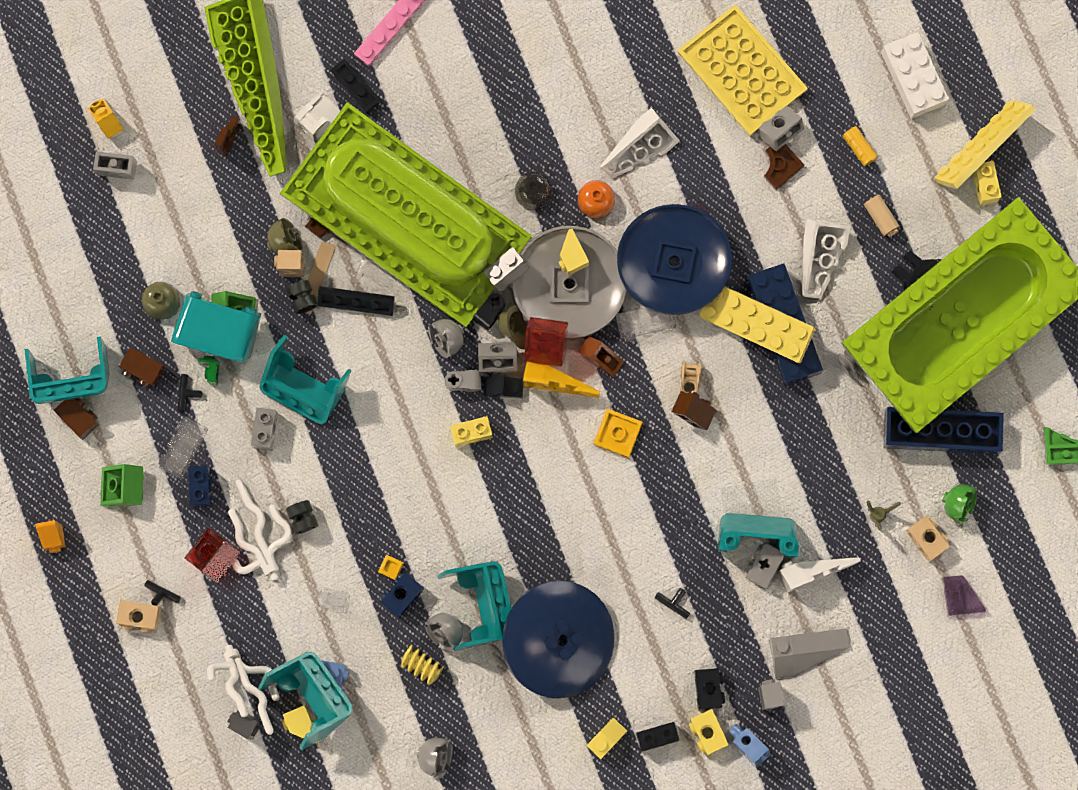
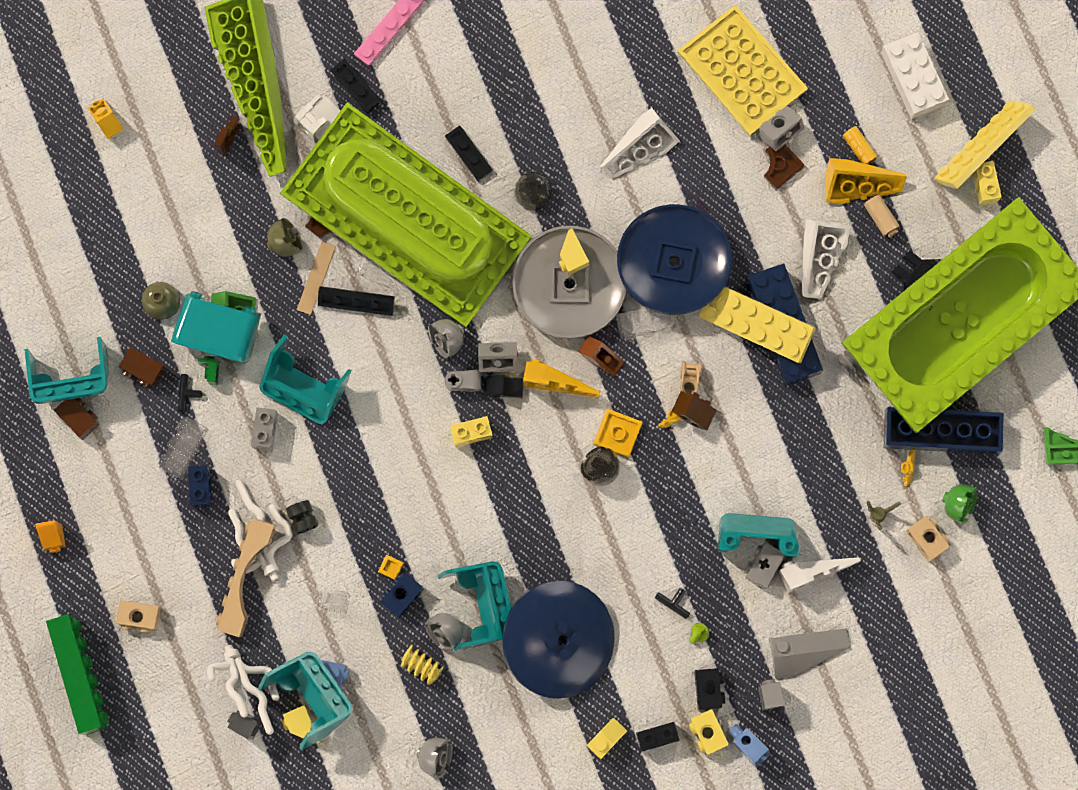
light grey brick [93,151,137,180] -> none
bright green slope [100,464,144,506] -> none
black piece [144,580,181,606] -> none
clear red slope [184,528,241,583] -> none
tan brick [274,250,305,277] -> none
pearl dark grey wheel [286,280,318,314] -> none
black piece [472,293,505,331] -> none
light grey brick [483,247,530,291] -> none
olive piece [498,305,531,350] -> none
clear red brick [524,317,568,367] -> none
orange cylinder [578,180,615,219] -> none
clear purple wing [943,575,986,616] -> none
none -> green brick [46,614,109,735]
none -> tan arch [216,518,277,637]
none -> black tile [445,125,493,182]
none -> clear smoke cylinder [581,446,620,486]
none -> yellow piece [658,410,681,428]
none -> lime plate [689,623,709,644]
none -> yellow wedge [825,158,907,204]
none -> yellow piece [901,449,916,486]

